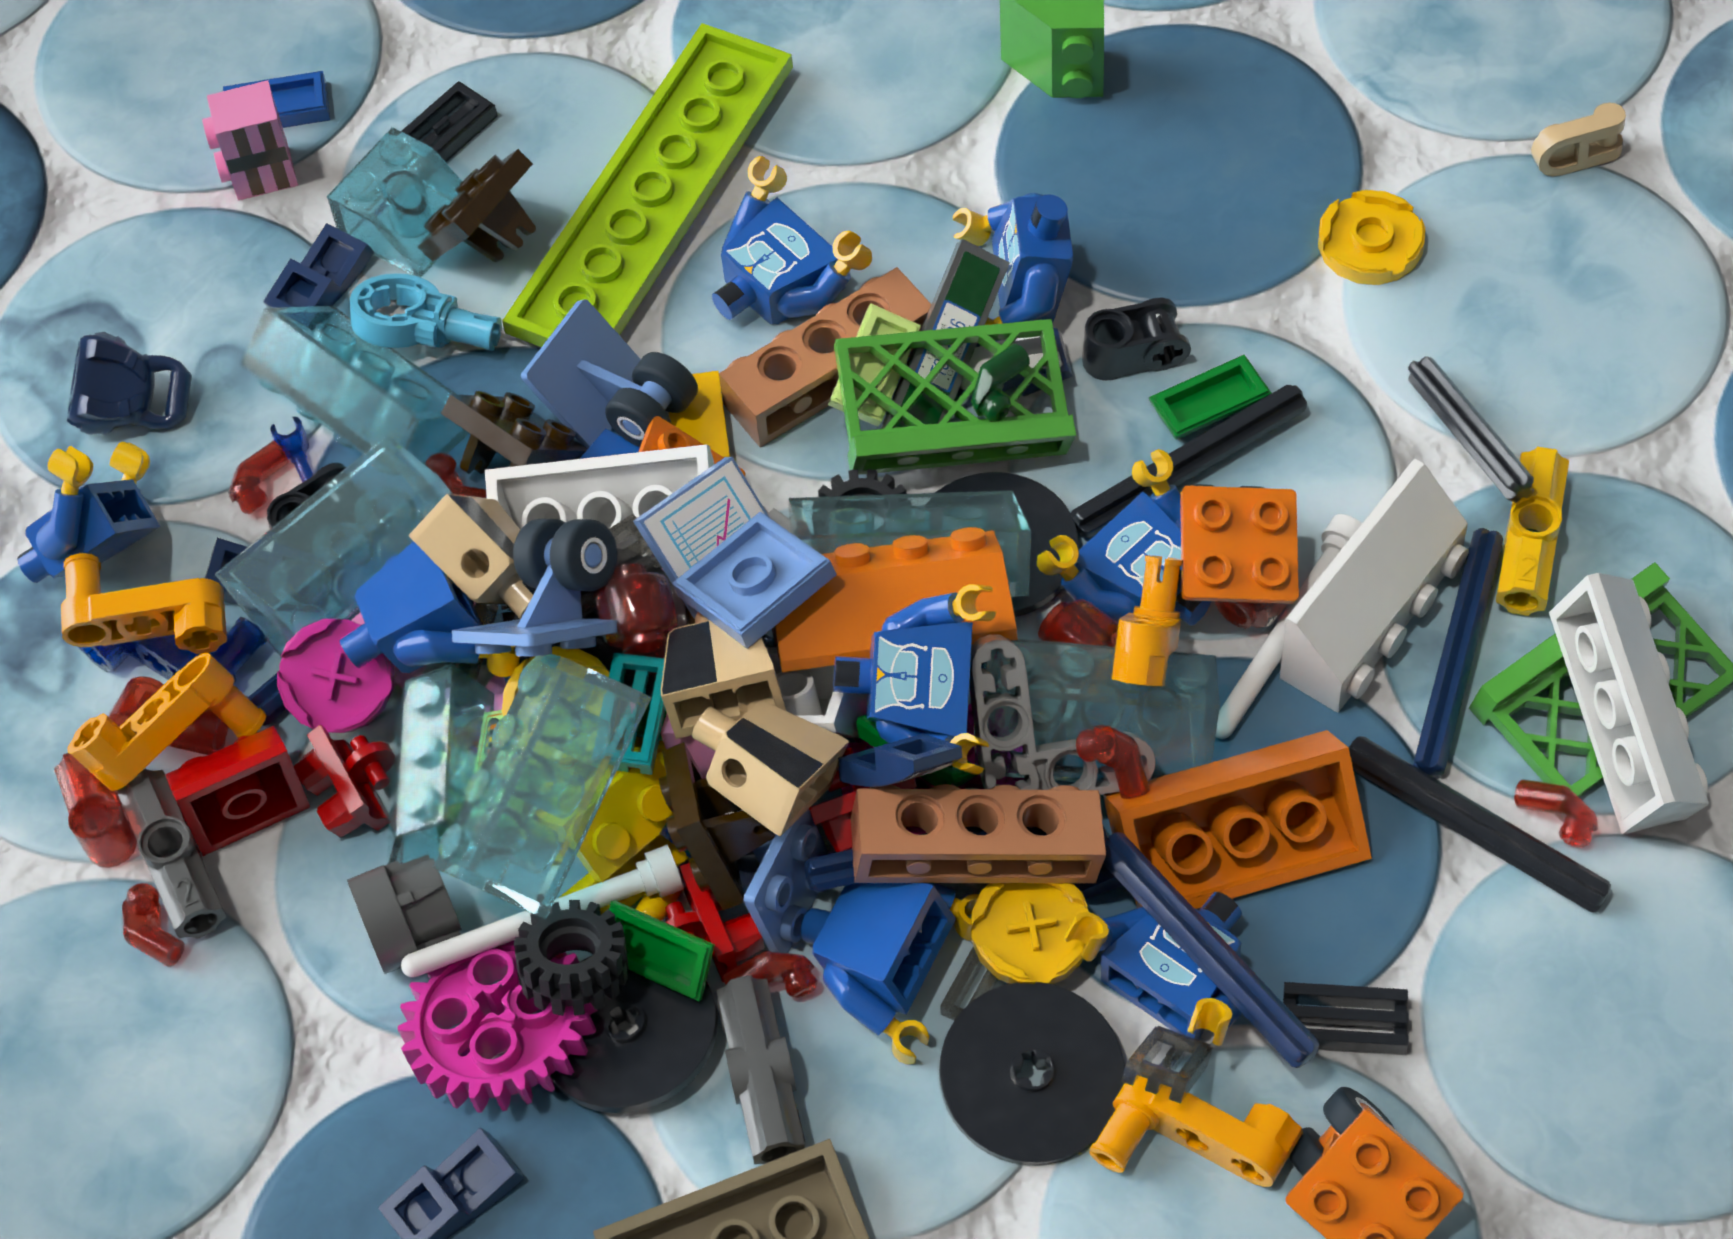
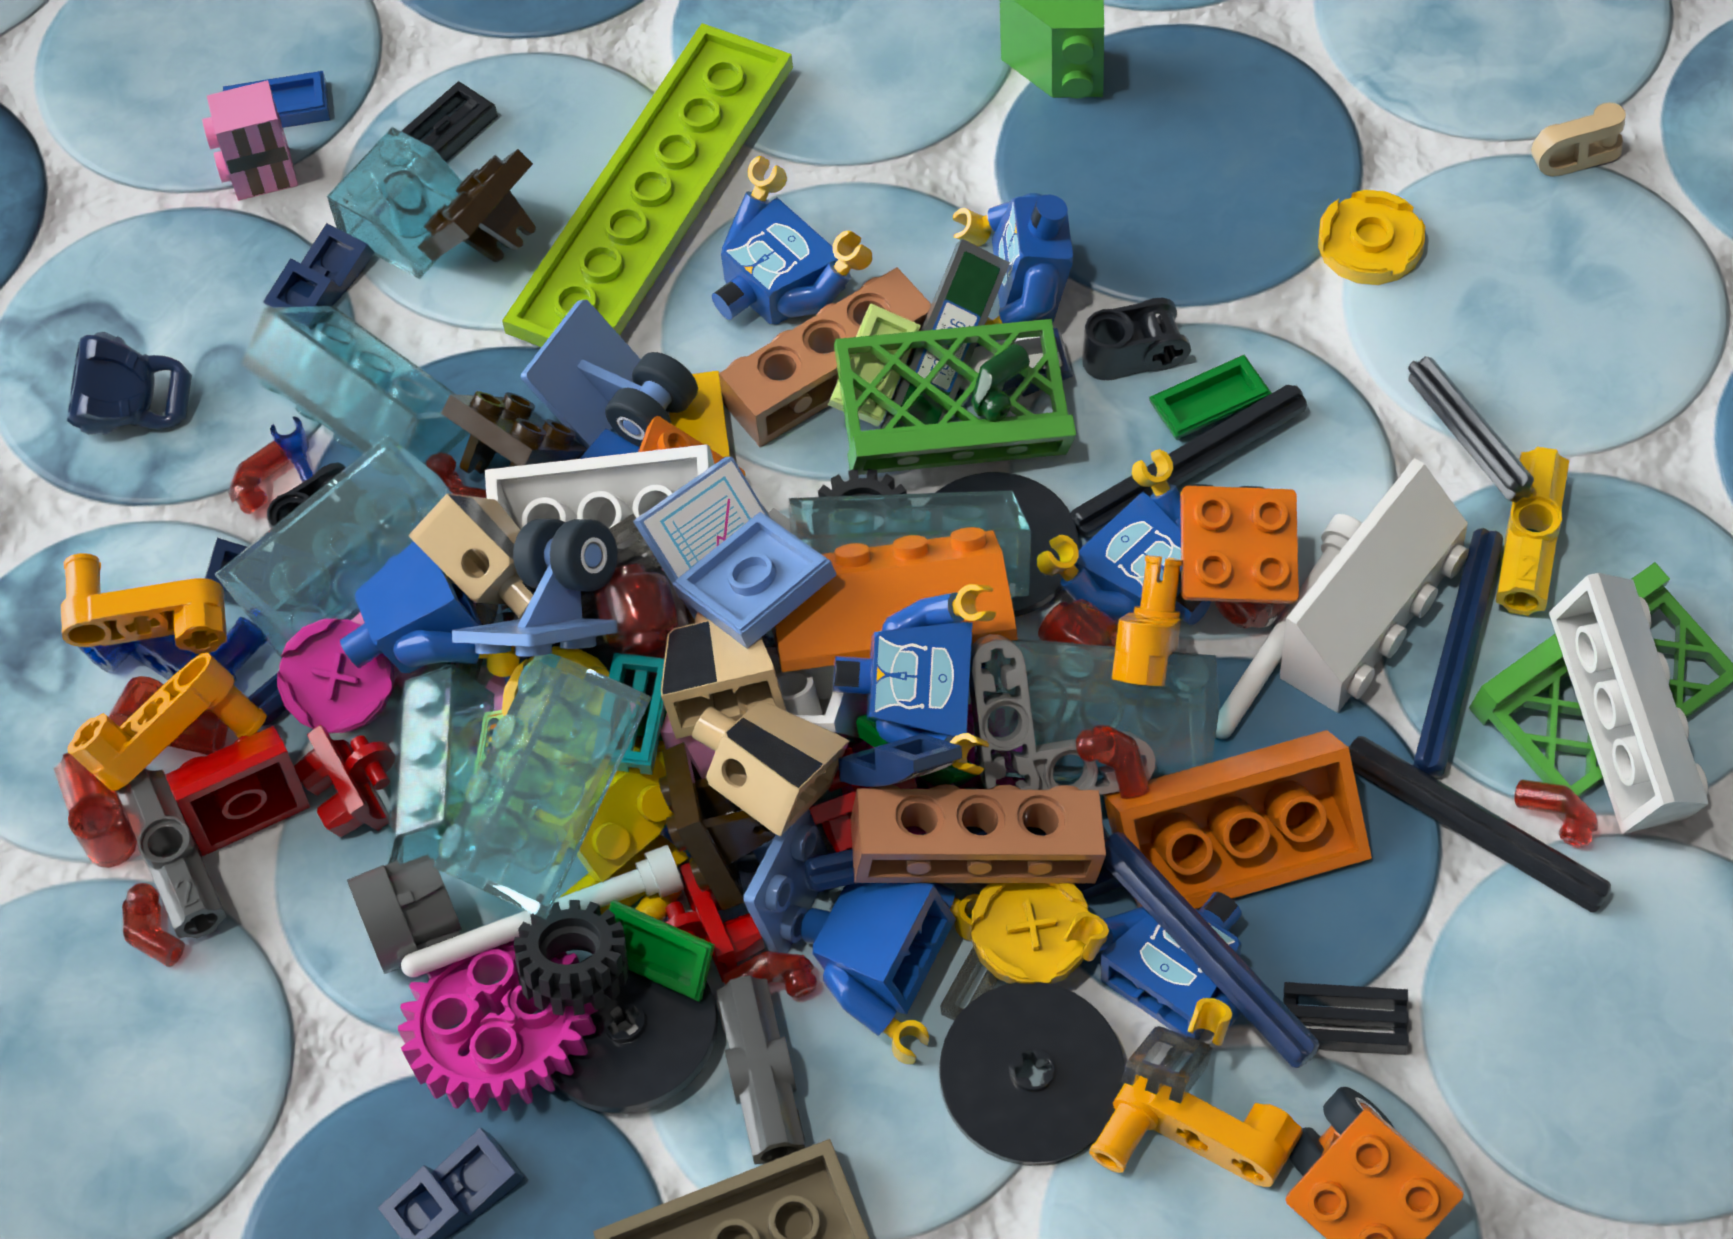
blue torso [17,442,161,583] -> none
medium azure pin [350,273,502,351] -> none

